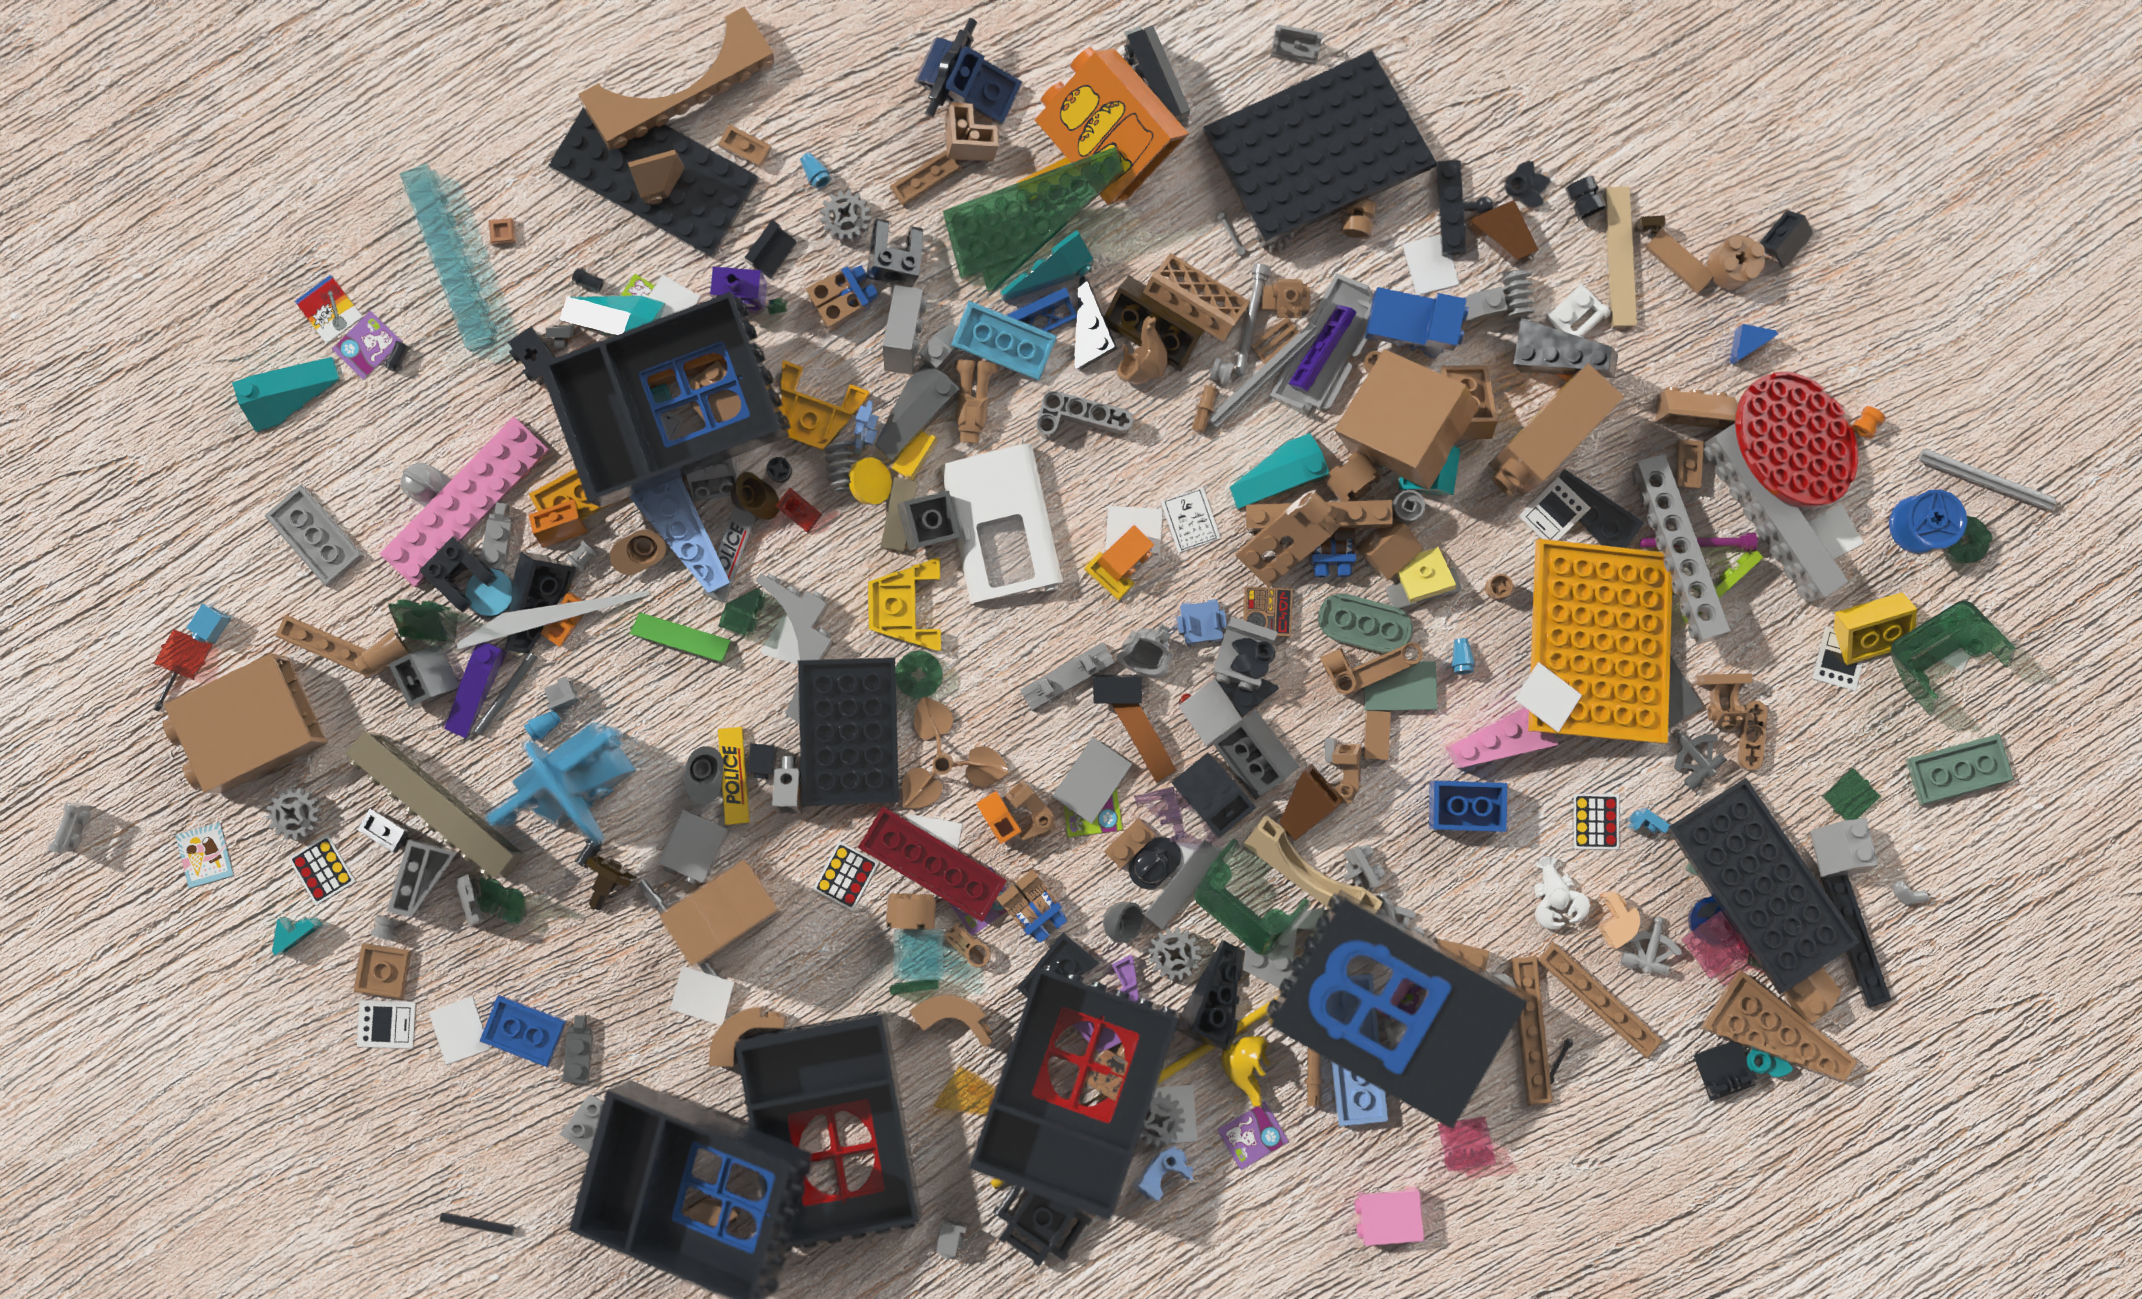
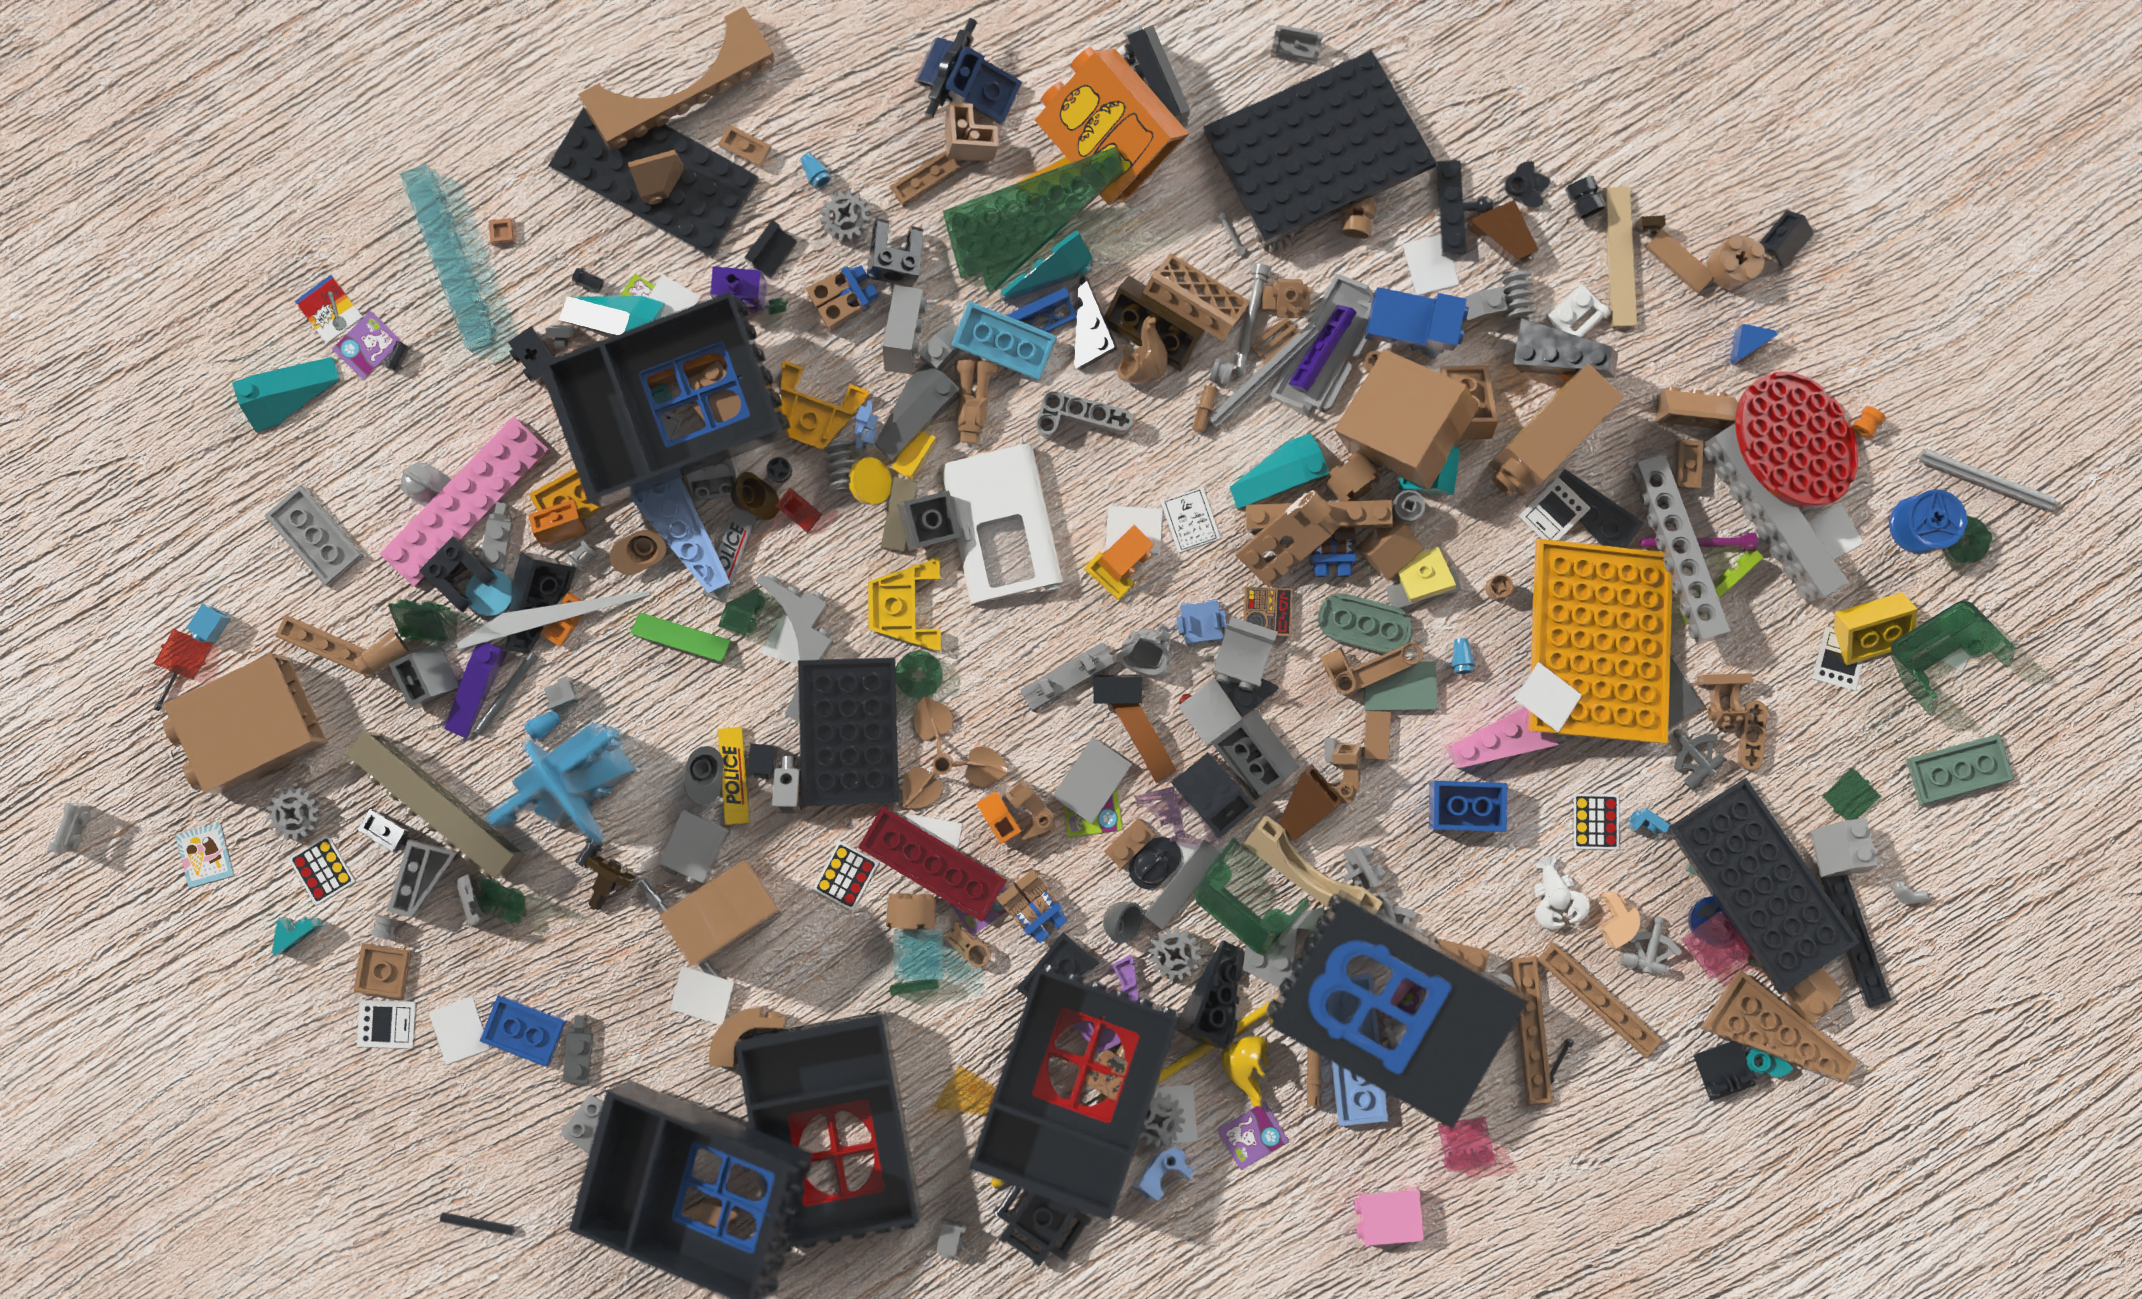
medium nougat arch [910,994,993,1047] -> none
black plate [1231,638,1276,679] -> none

